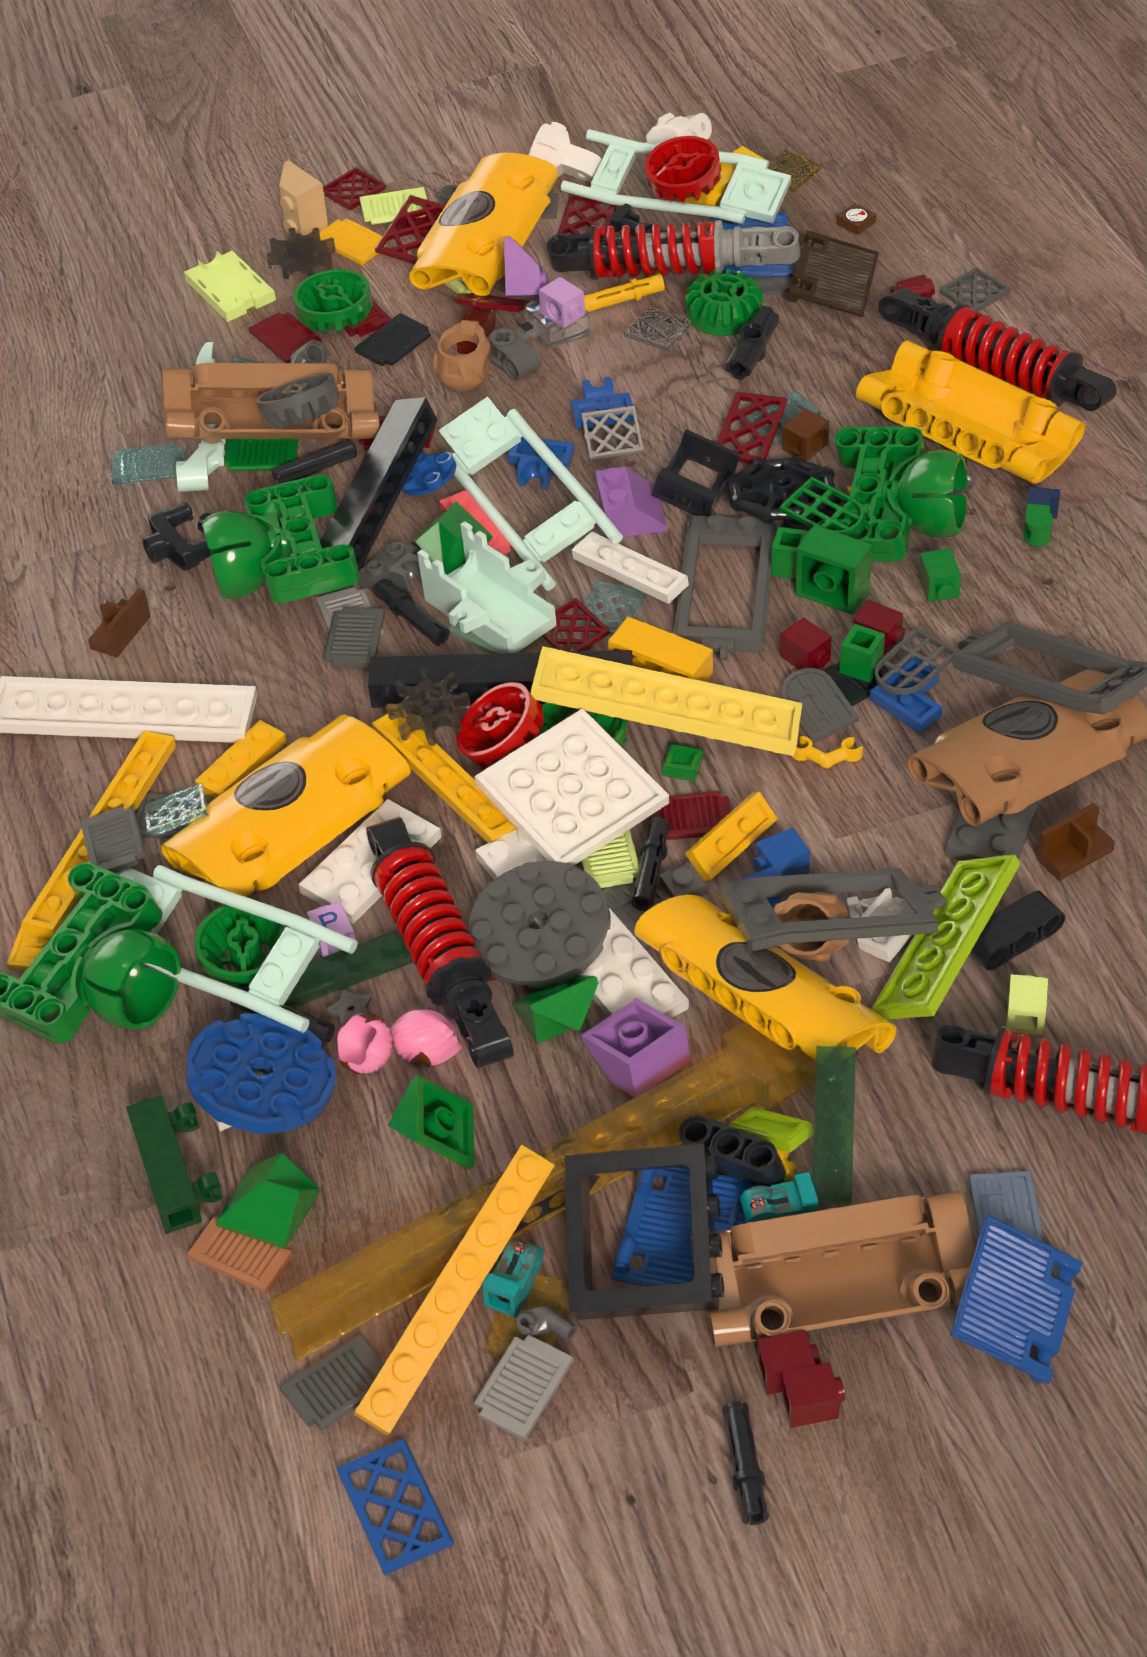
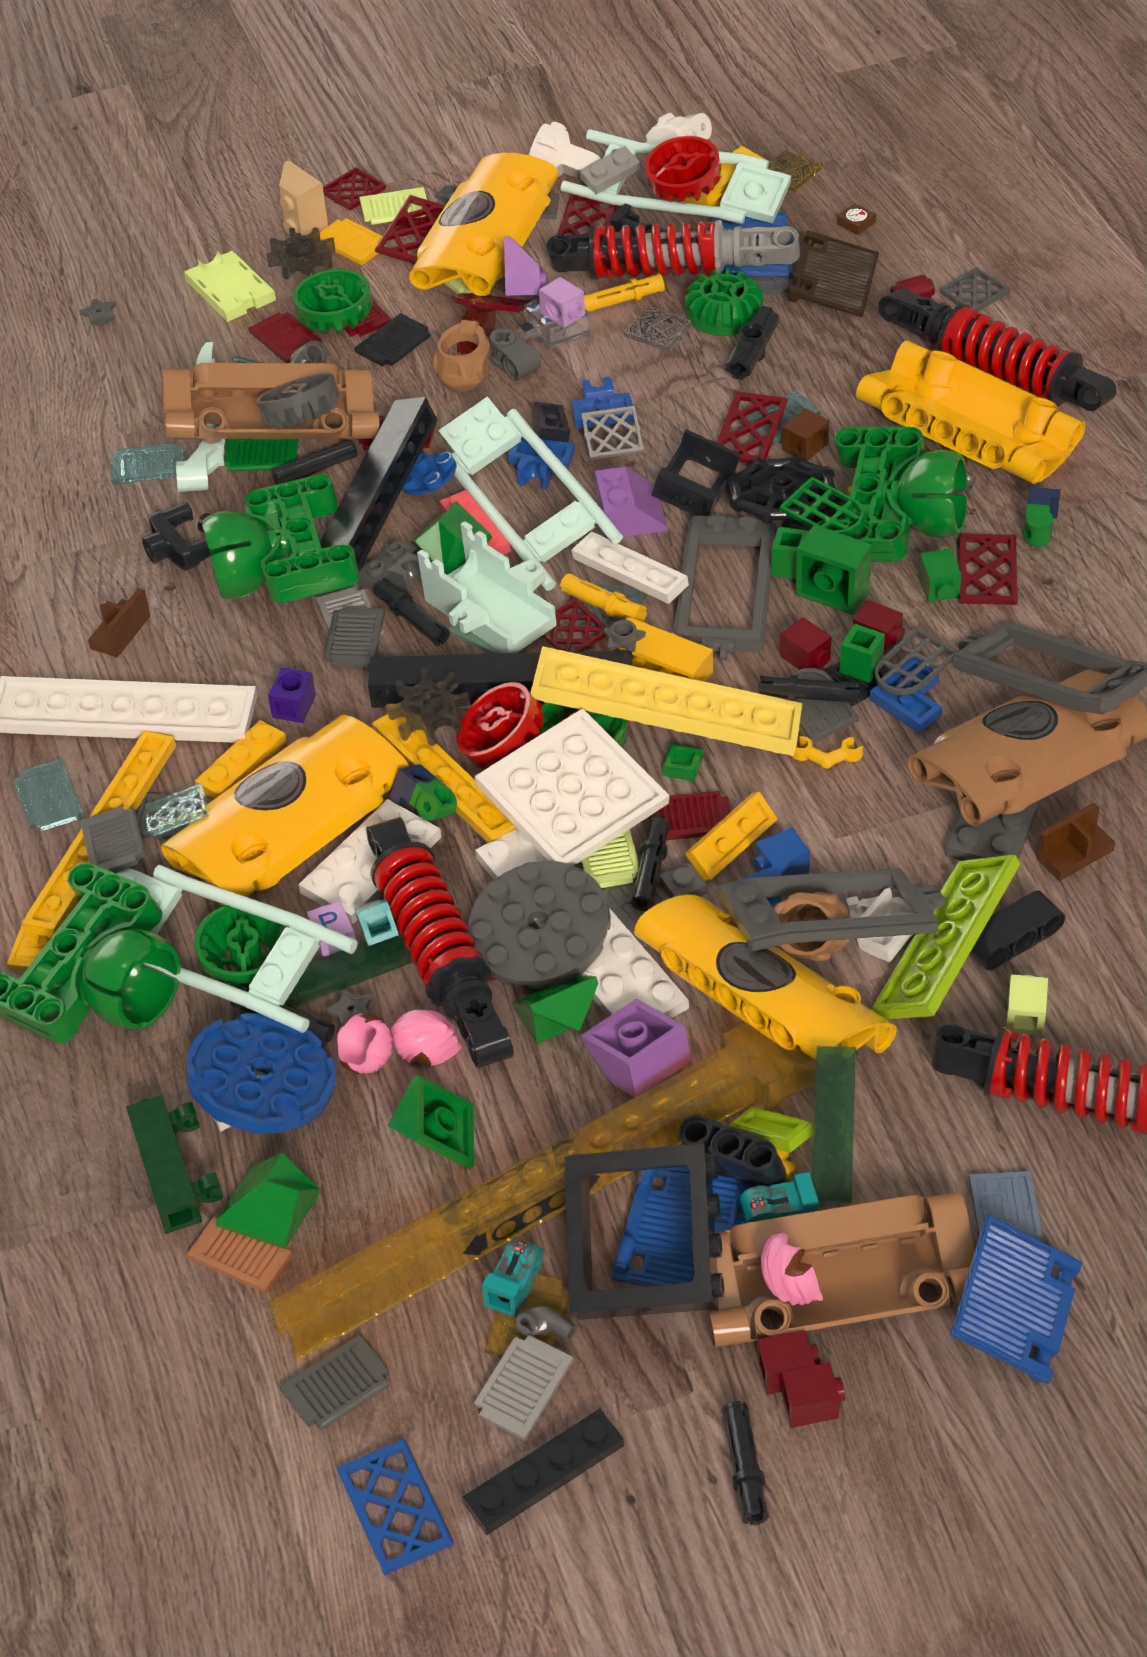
yellow plate [354,1145,555,1436] -> none
none -> clear light blue window [13,759,84,831]
none -> dark grey plate [80,299,116,326]
none -> dark purple brick [268,668,316,723]
none -> leg [354,899,399,946]
none -> leg [389,764,457,821]
none -> black plate [462,1409,624,1536]
none -> black plate [532,402,571,442]
none -> yellow pin [560,573,647,622]
none -> light grey plate [580,146,641,195]
none -> dark grey plate [604,620,646,652]
none -> black pin [759,675,861,704]
none -> bright pink hair [761,1233,823,1306]
none -> dark red window [959,533,1018,605]

